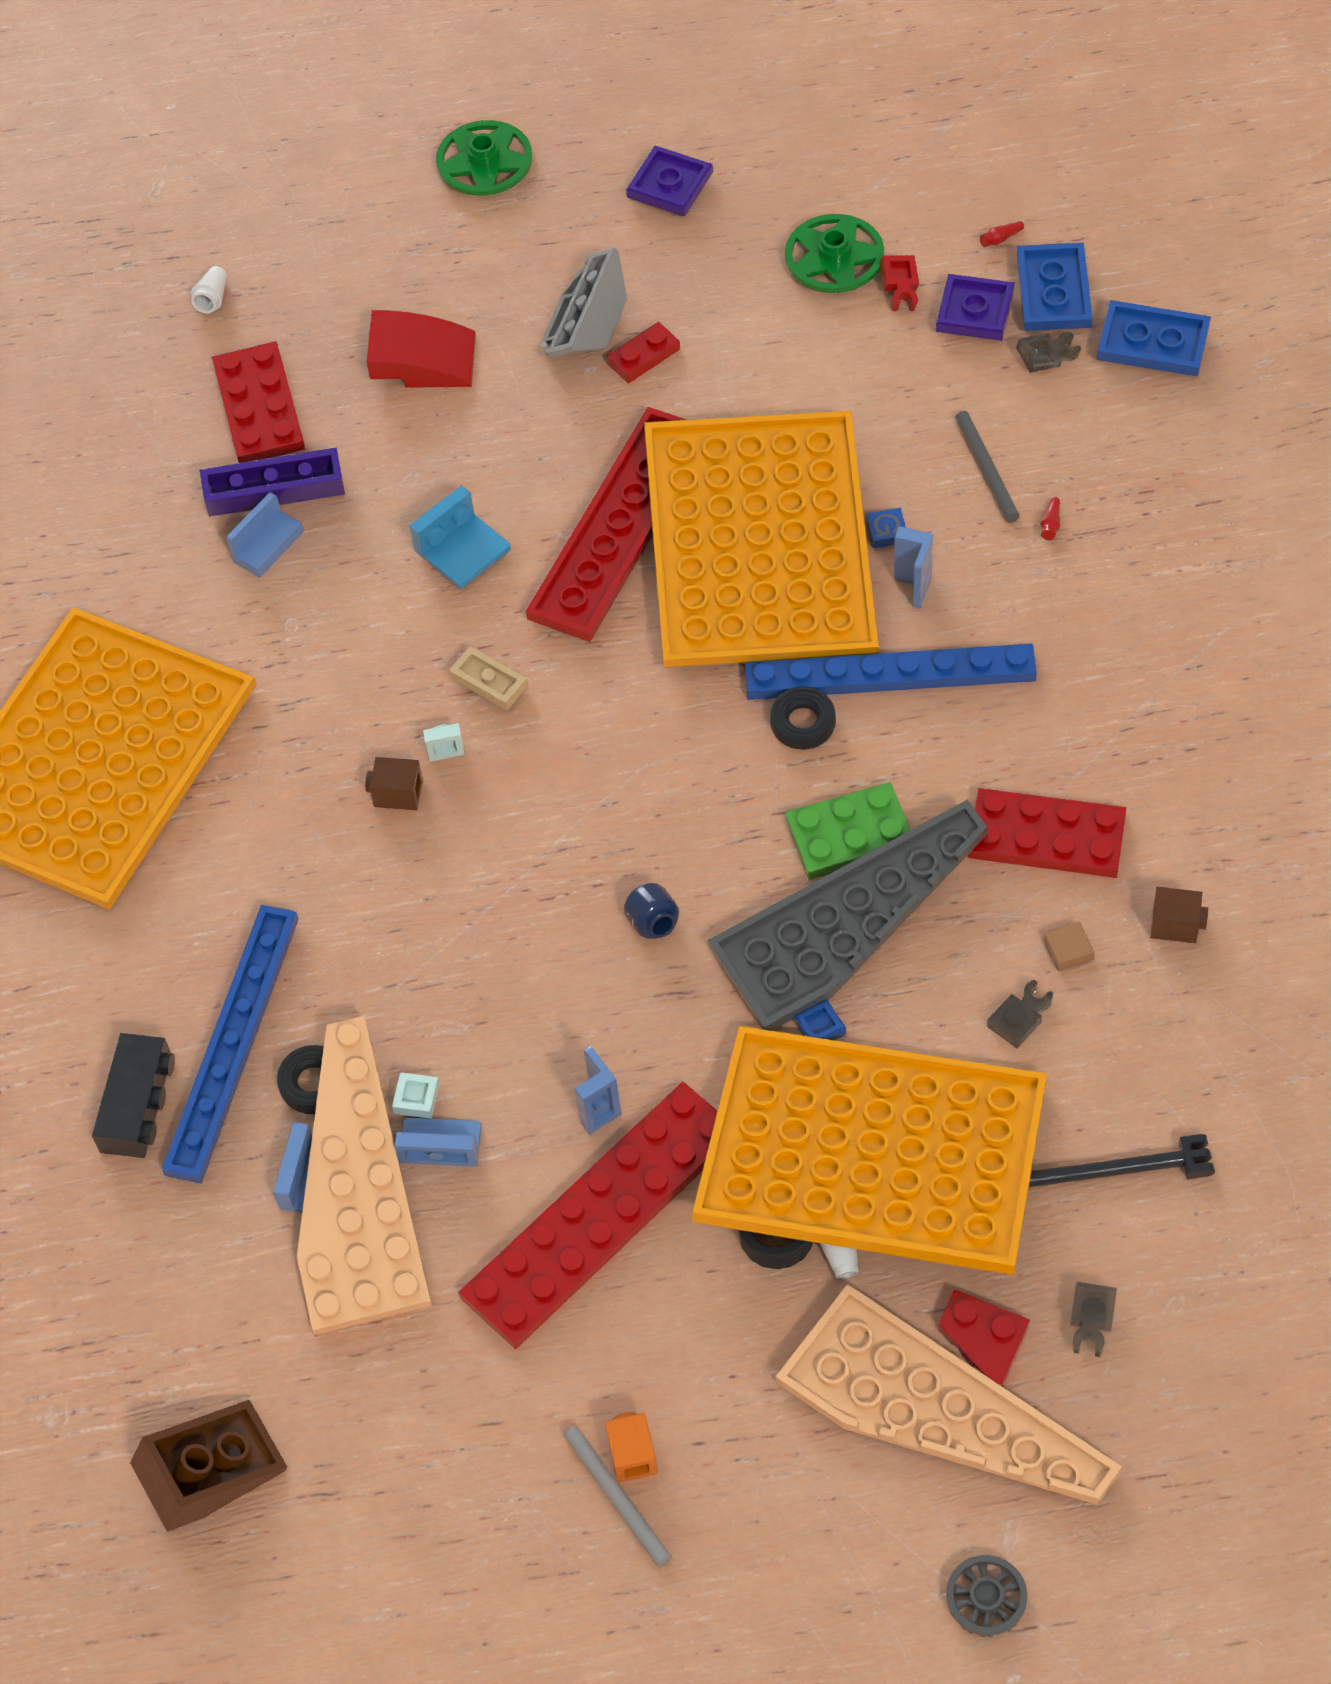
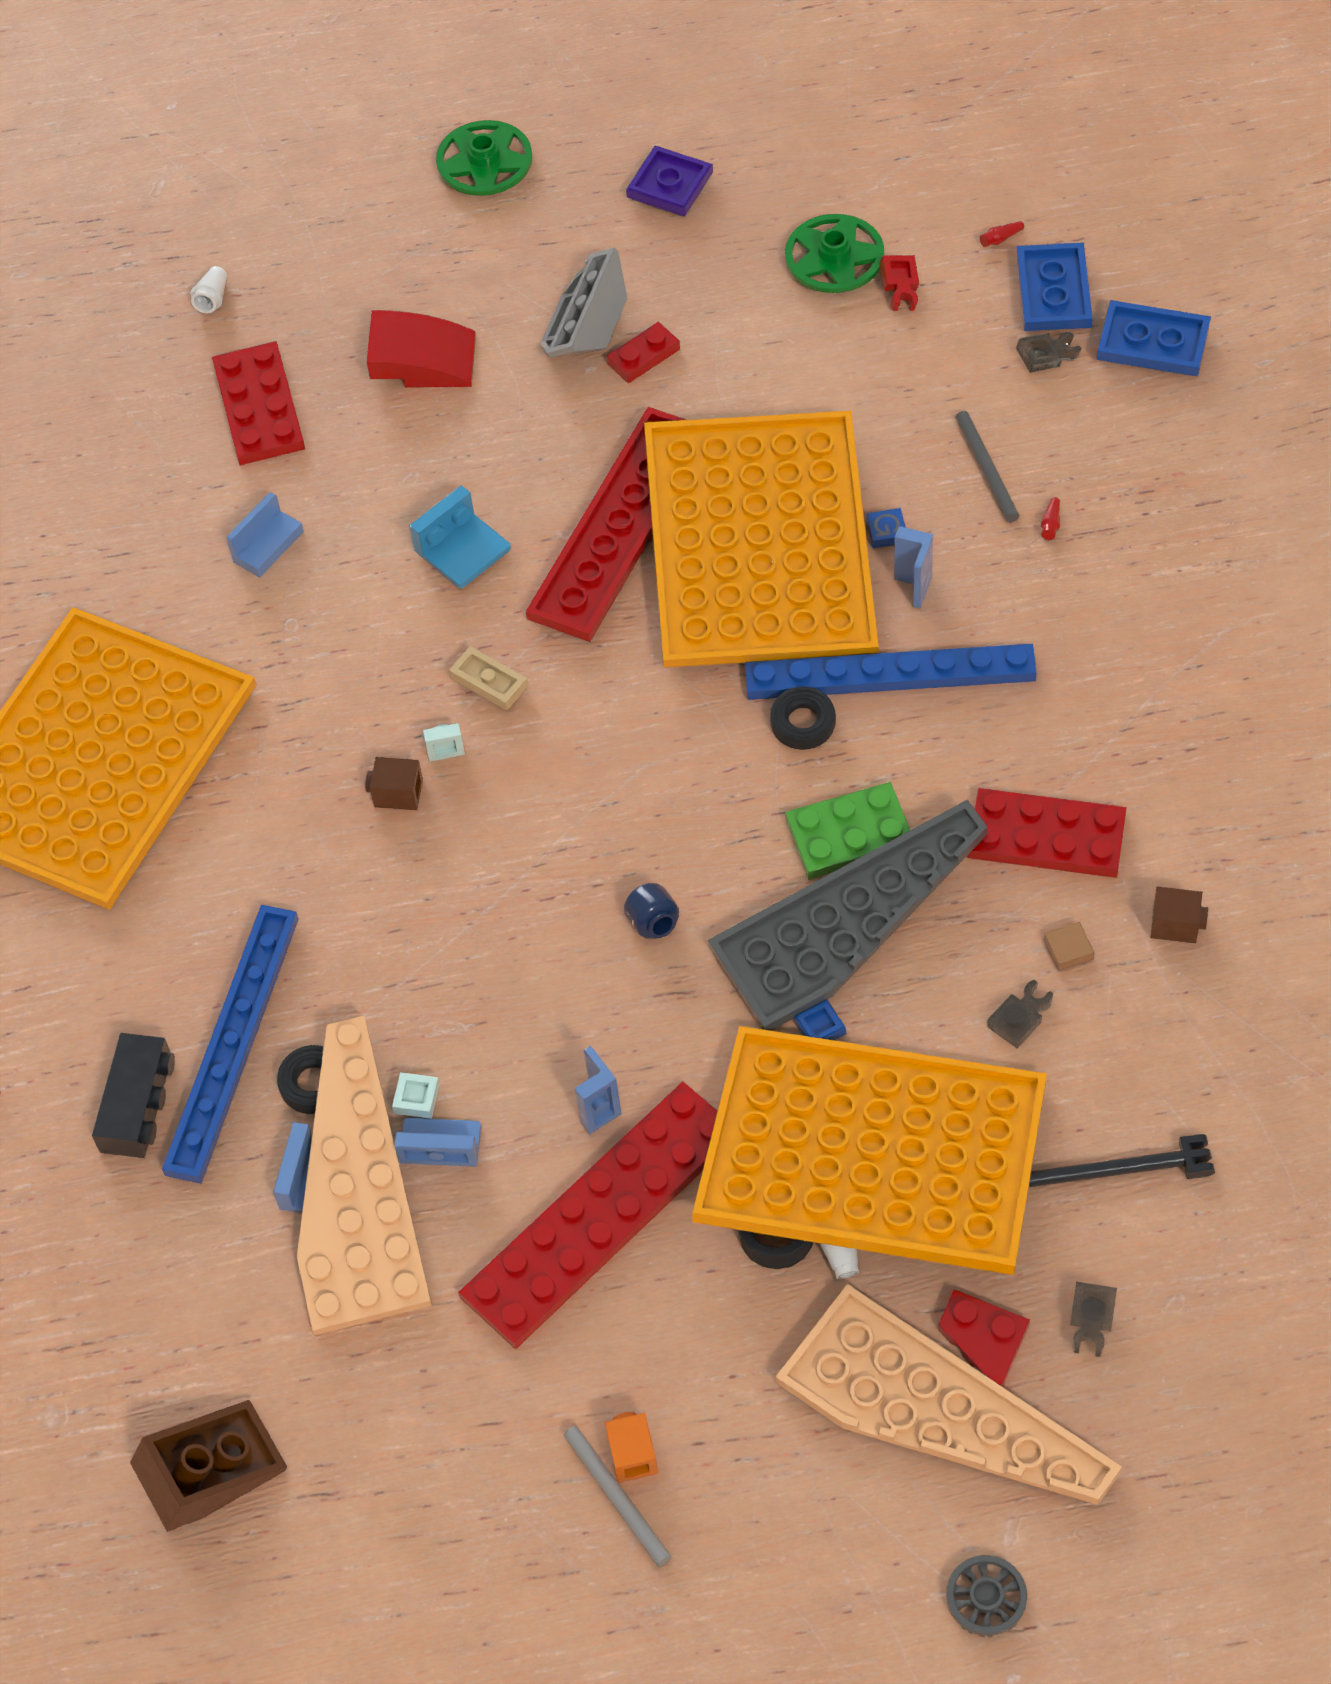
dark purple brick [199,447,345,517] -> none
dark purple plate [936,274,1015,341] -> none

